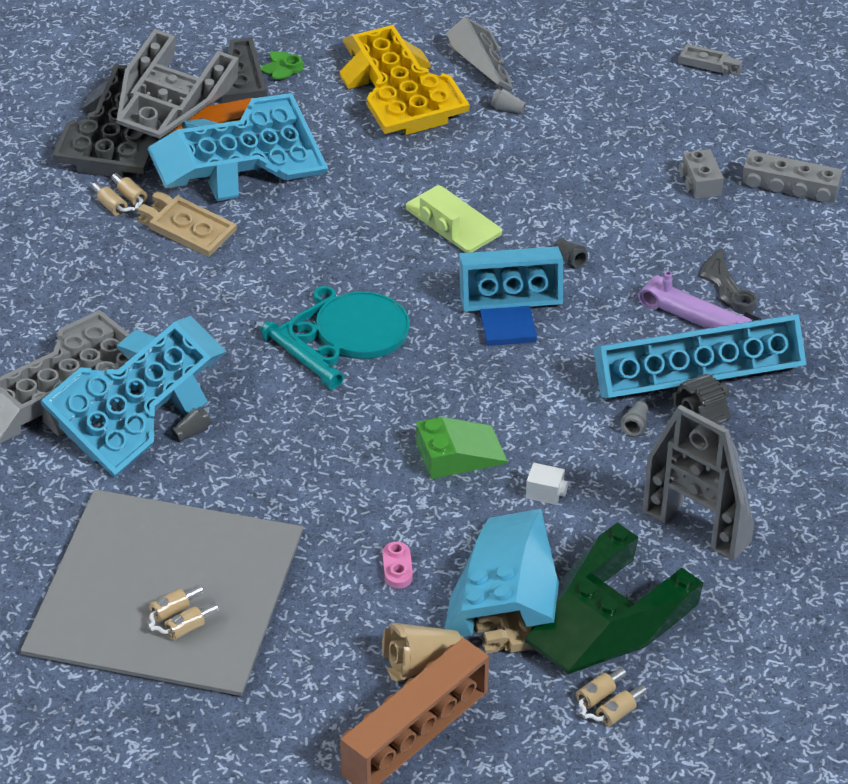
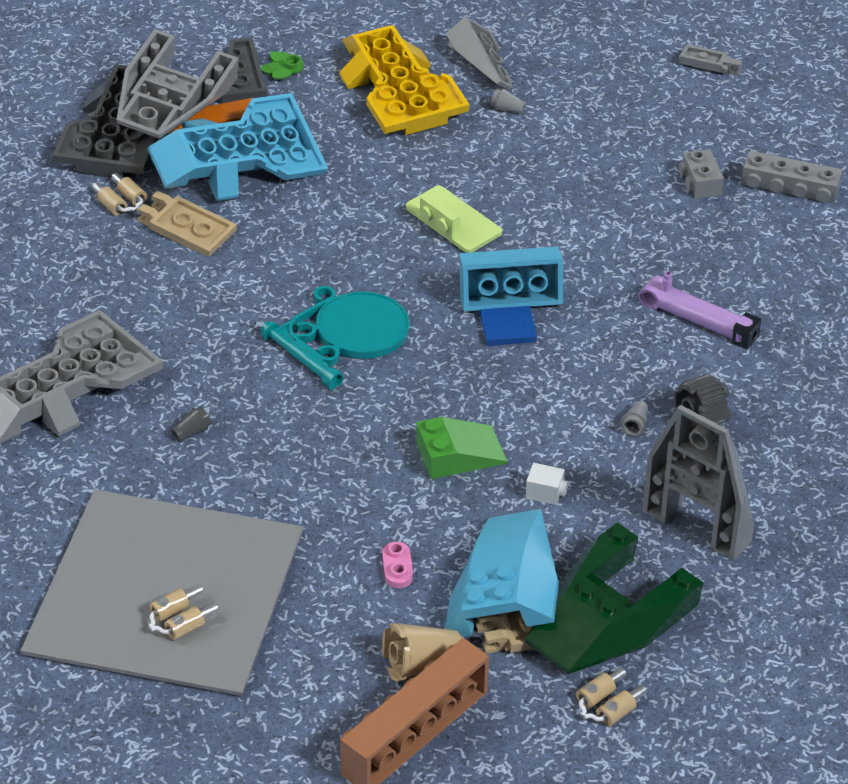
medium azure piece [41,316,227,478] -> none
dark grey cone [554,238,588,268] -> none
medium azure brick [593,314,806,398] -> none
dark grey piece [699,248,756,314] -> none

